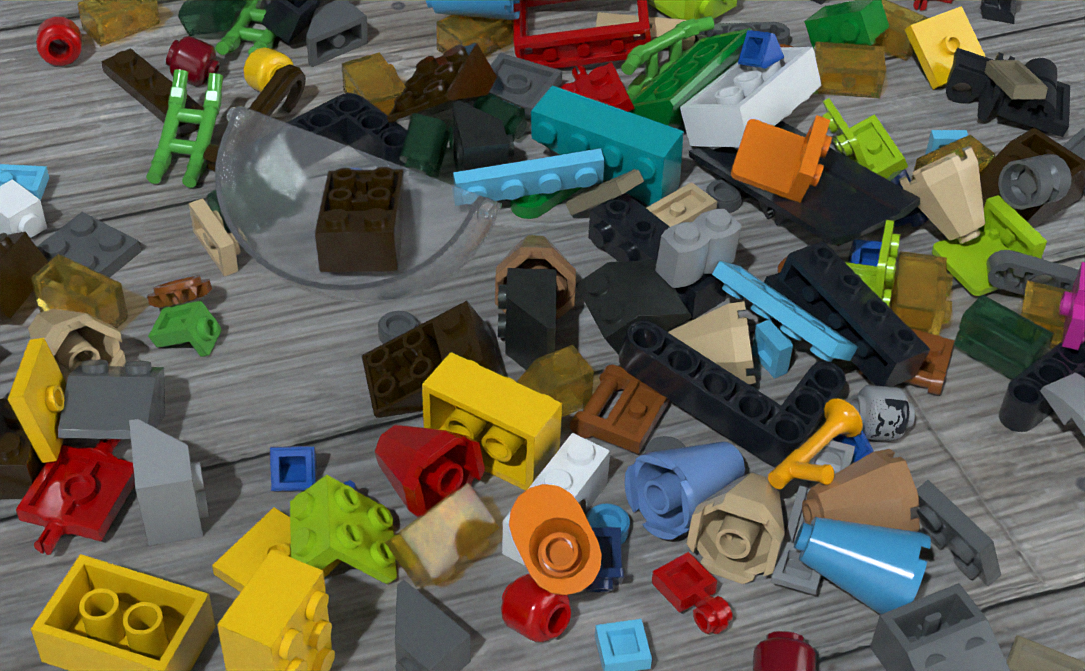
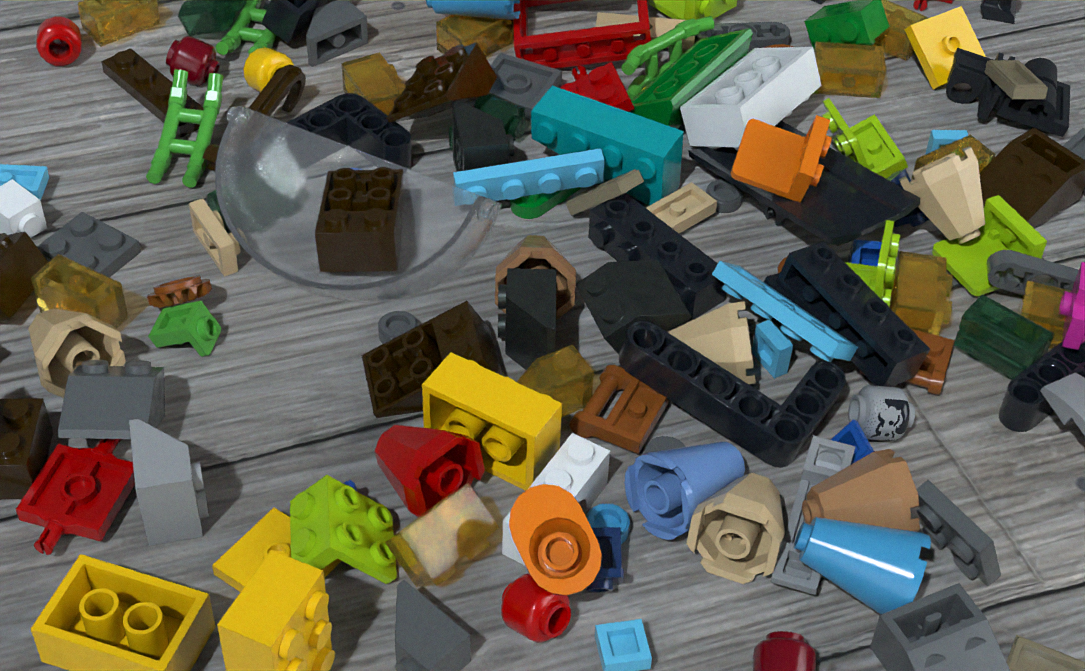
yellow plate [8,338,67,463] -> none
blue slope [270,446,317,491] -> none
clear green brick [400,113,450,182] -> none
red plate [652,552,733,634] -> none
light grey brick [655,209,742,288] -> none
blue slope [738,30,784,69] -> none
light orange piece [768,398,863,489] -> none
dark grey wheel [998,154,1072,210] -> none

